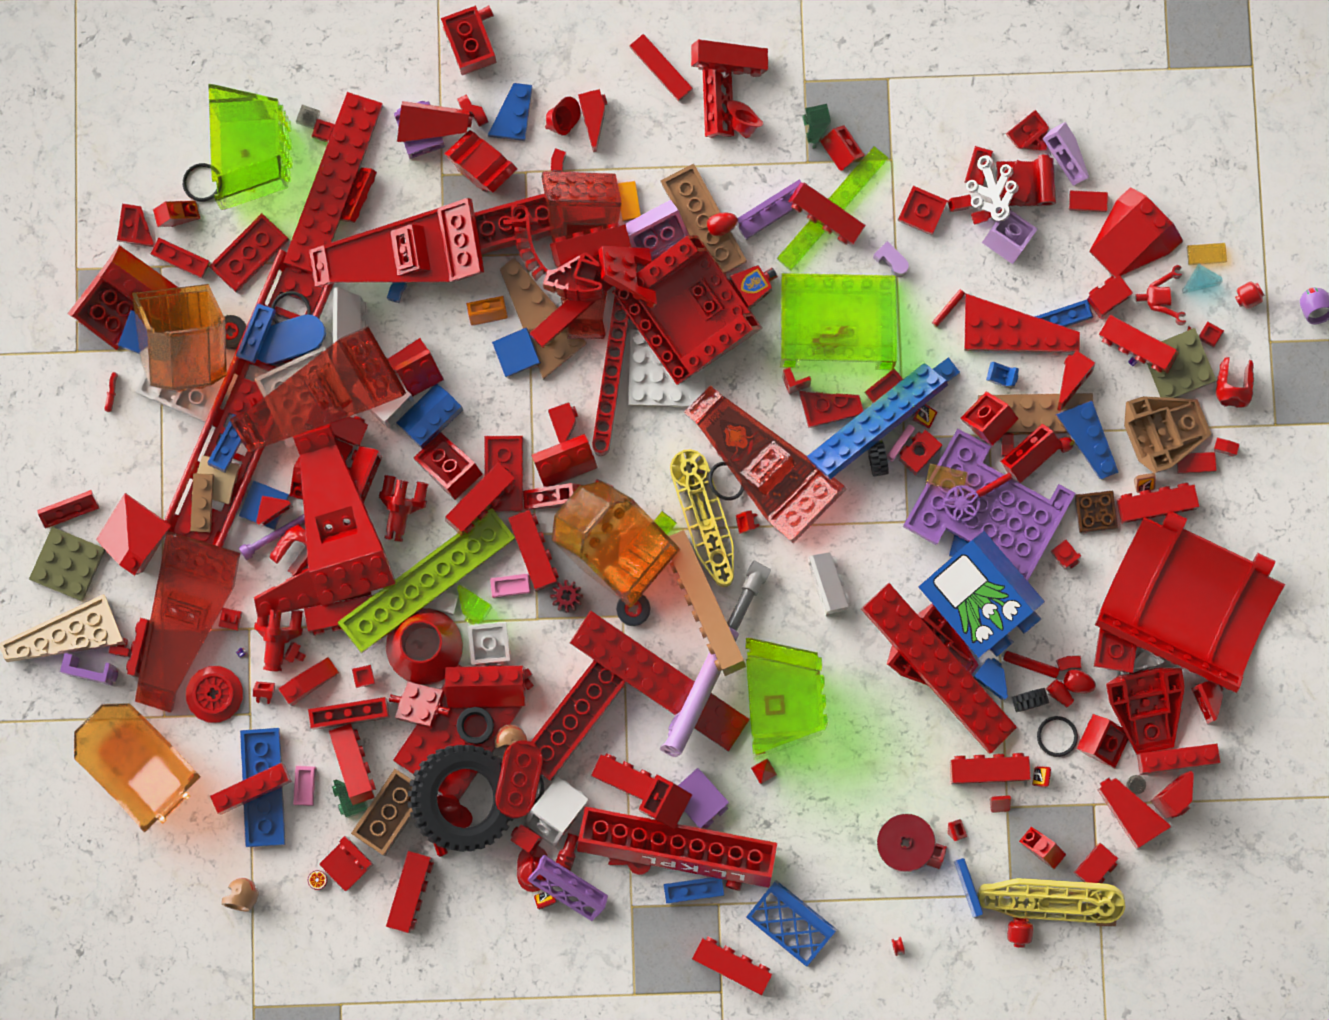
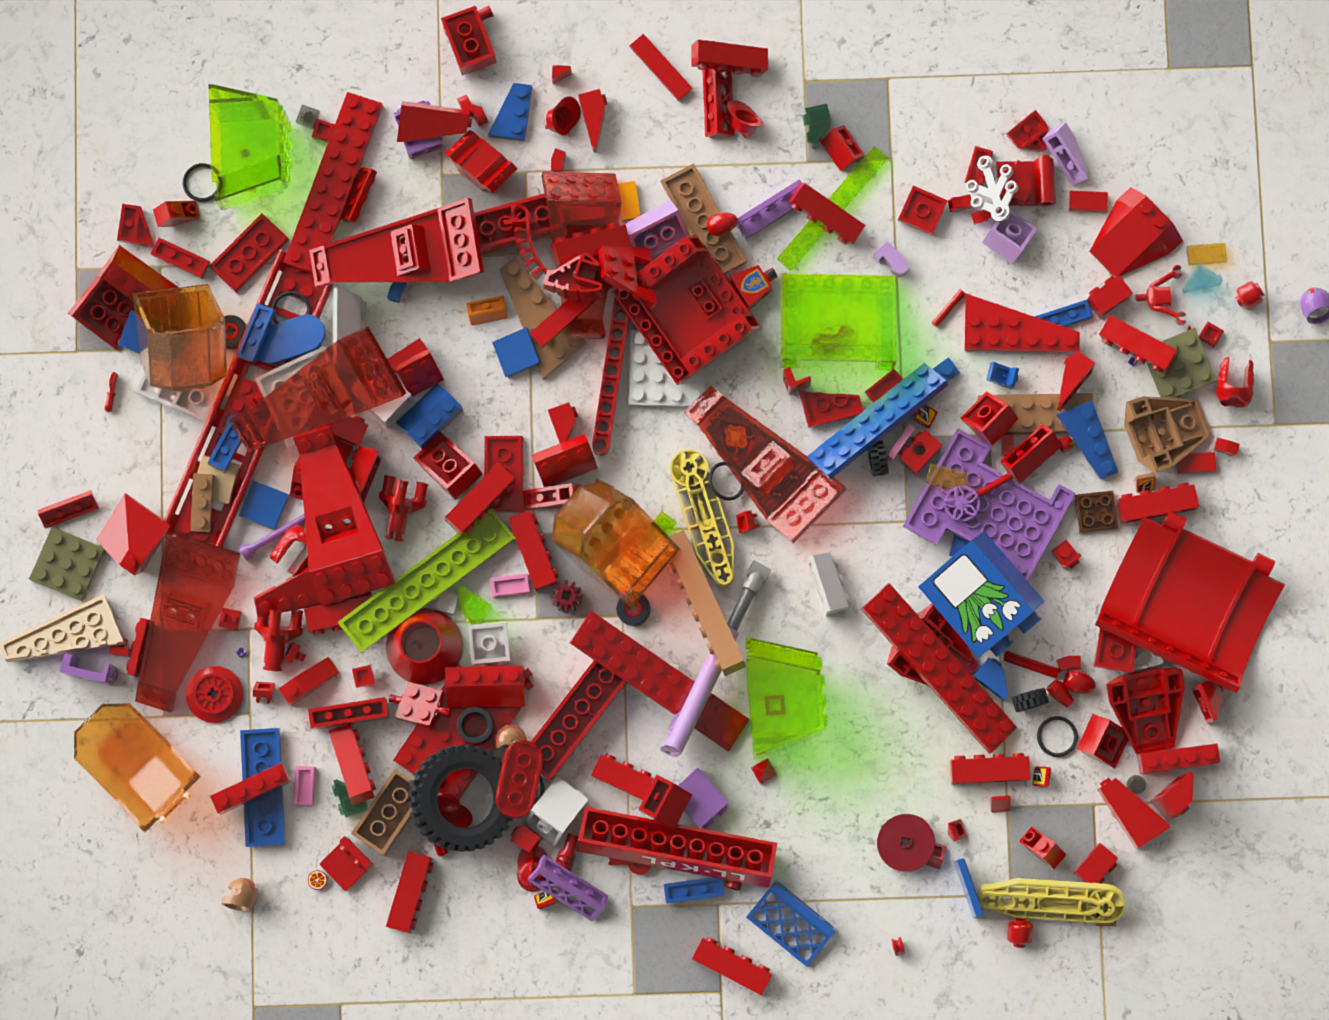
red slope [256,496,293,528] -> none
none -> red slope [552,65,572,84]

